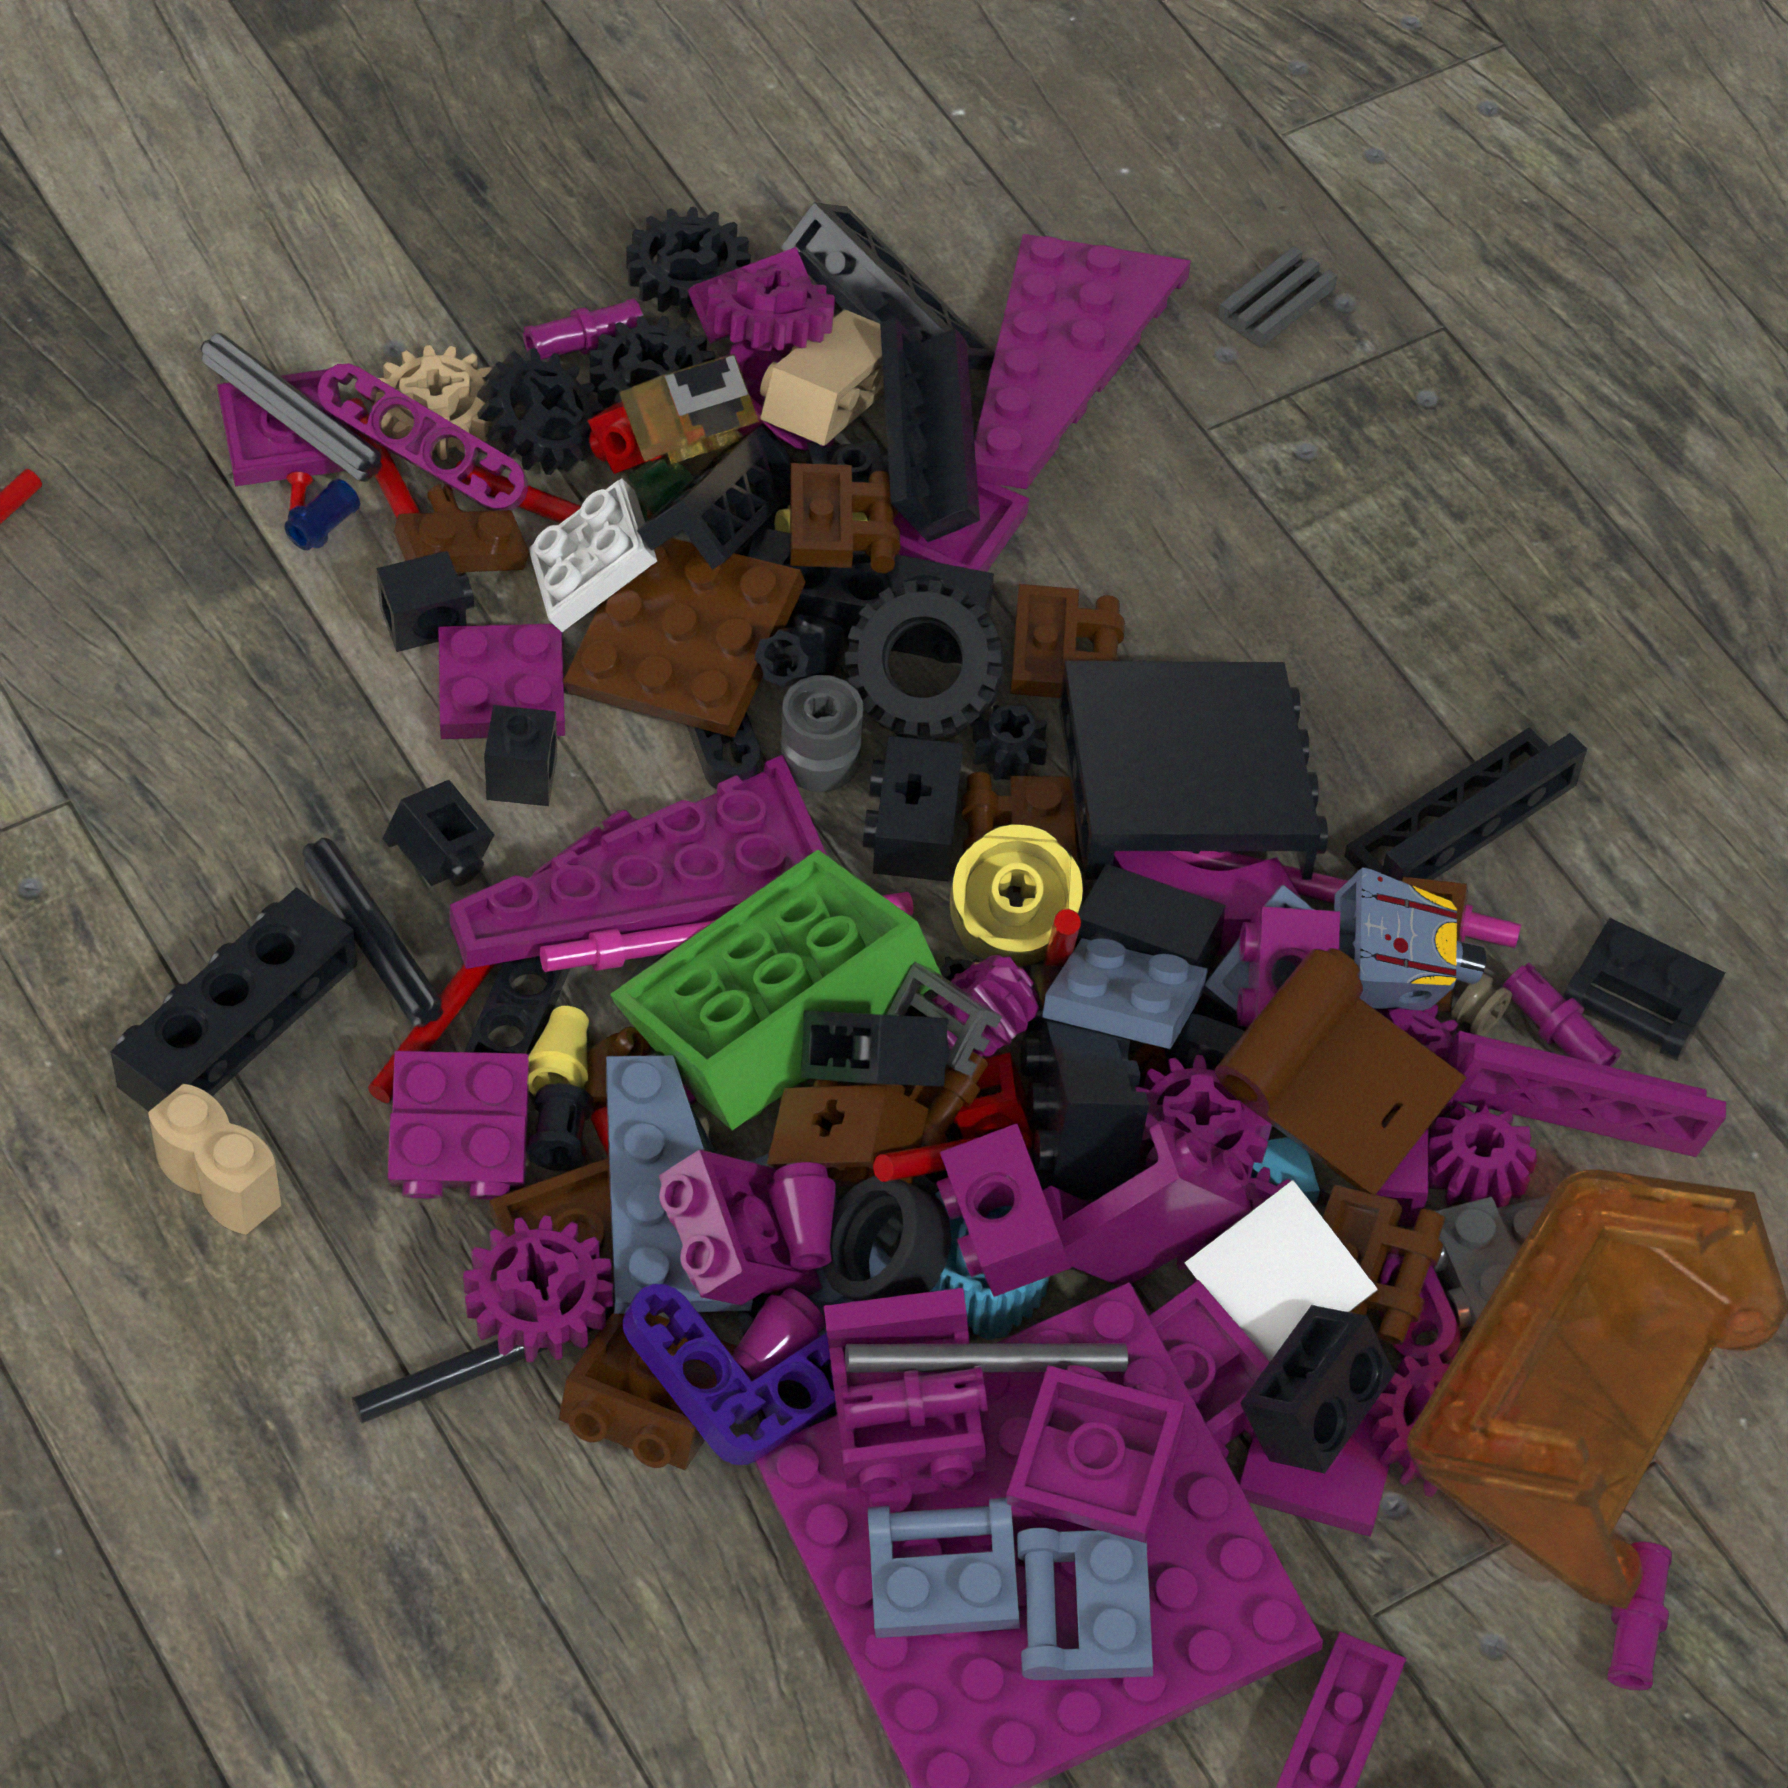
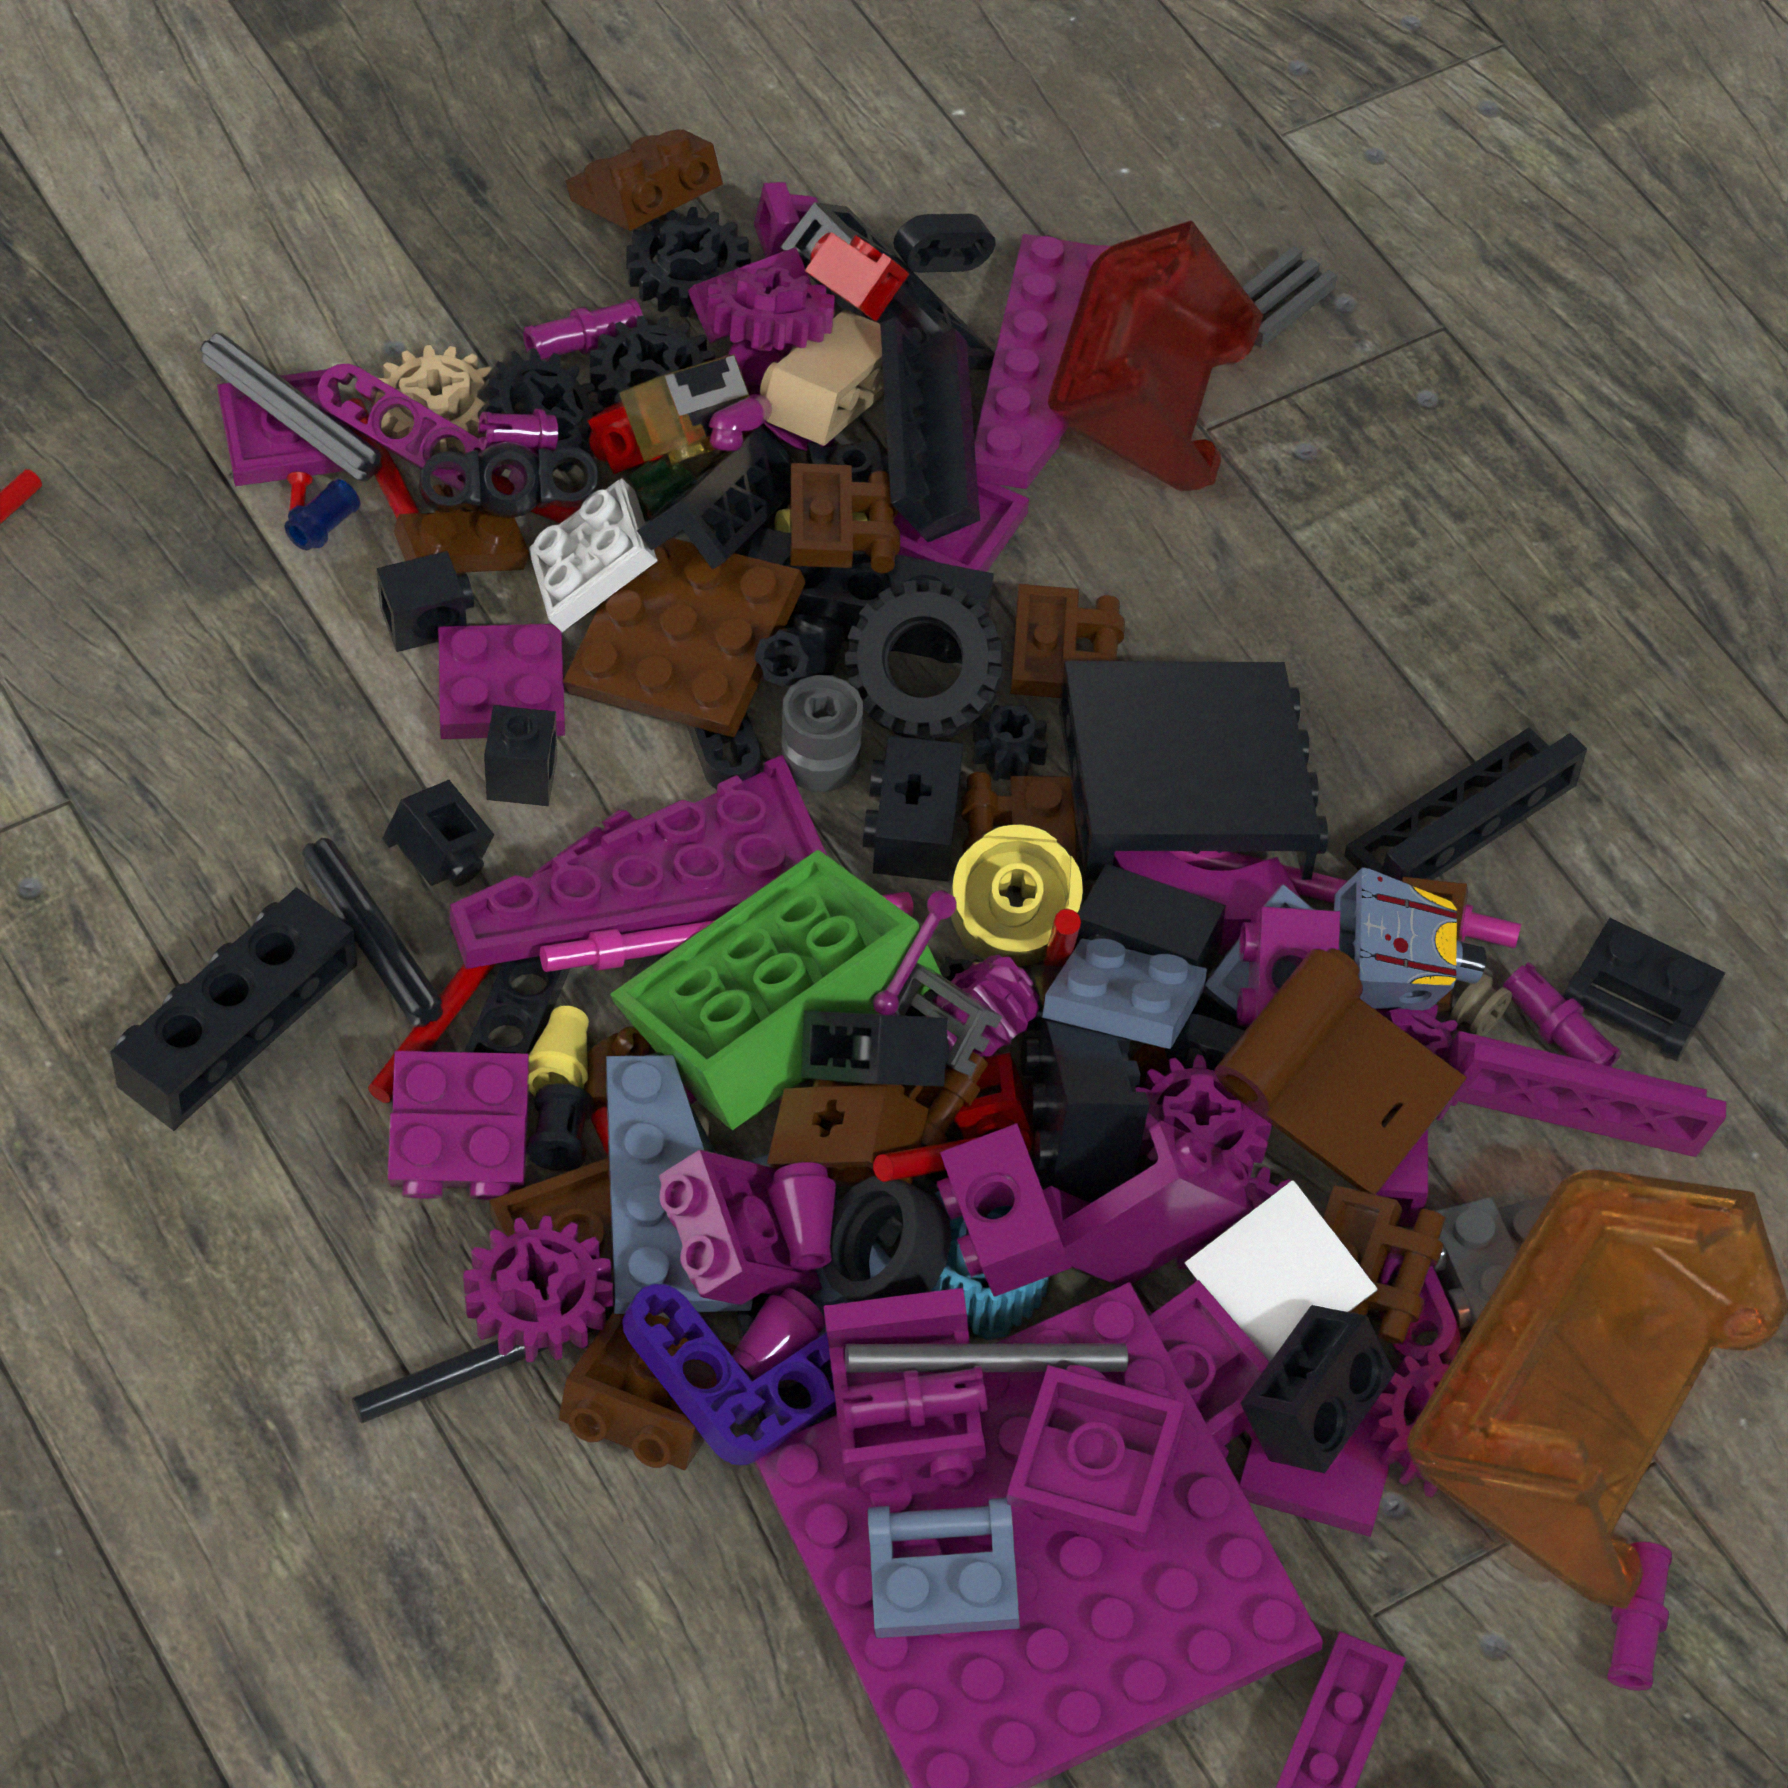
tan brick [148,1084,281,1235] -> none
sand blue plate [1017,1528,1153,1680] -> none
medium azure tile [1251,1137,1320,1203] -> none
magenta gear [1428,1100,1537,1208] -> none
none -> black piece [419,441,598,519]
none -> magenta pin [478,409,558,453]
none -> reddish brown plate [565,129,723,231]
none -> magenta arm [708,394,772,451]
none -> magenta tile [754,182,818,258]
none -> brick [805,232,909,322]
none -> magenta hinge [873,890,957,1015]
none -> black beam [893,214,996,273]
none -> clear red windscreen [1048,220,1263,491]

